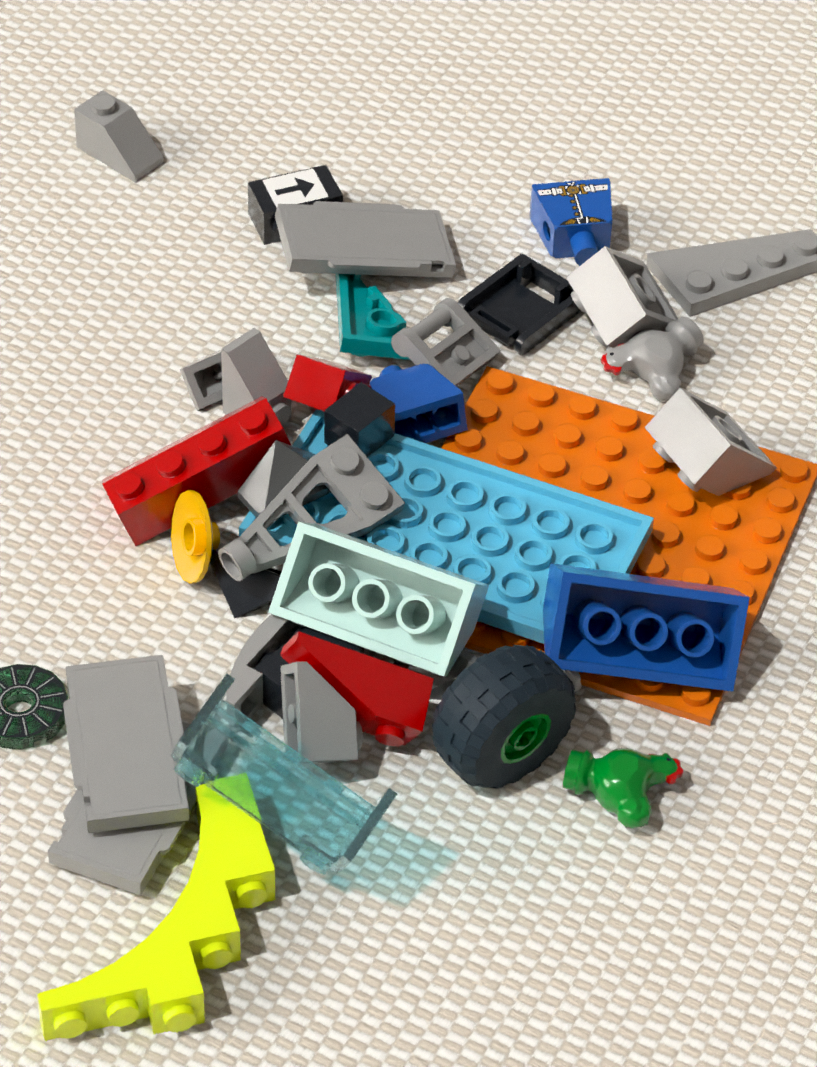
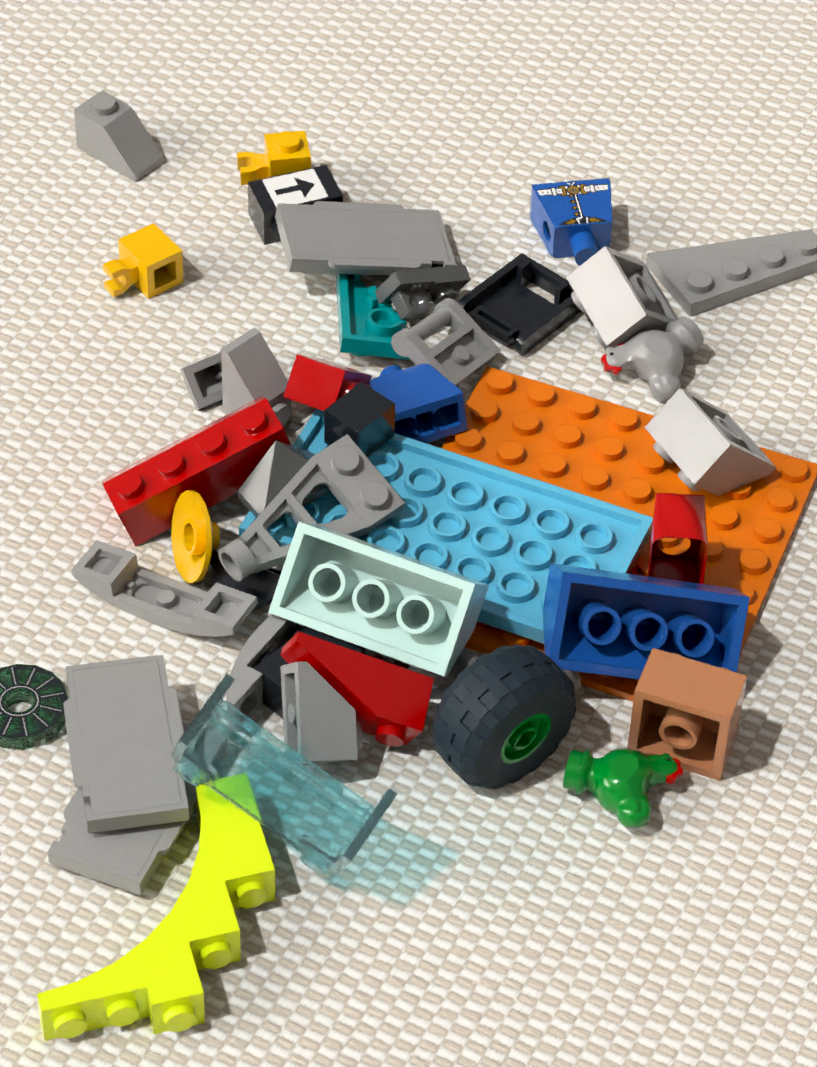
none -> light grey slope [71,540,258,637]
none -> yellow brick [103,223,184,299]
none -> yellow brick [237,130,311,185]
none -> dark grey hinge [375,265,471,320]
none -> nougat brick [627,648,747,781]
none -> red piece [647,493,708,584]

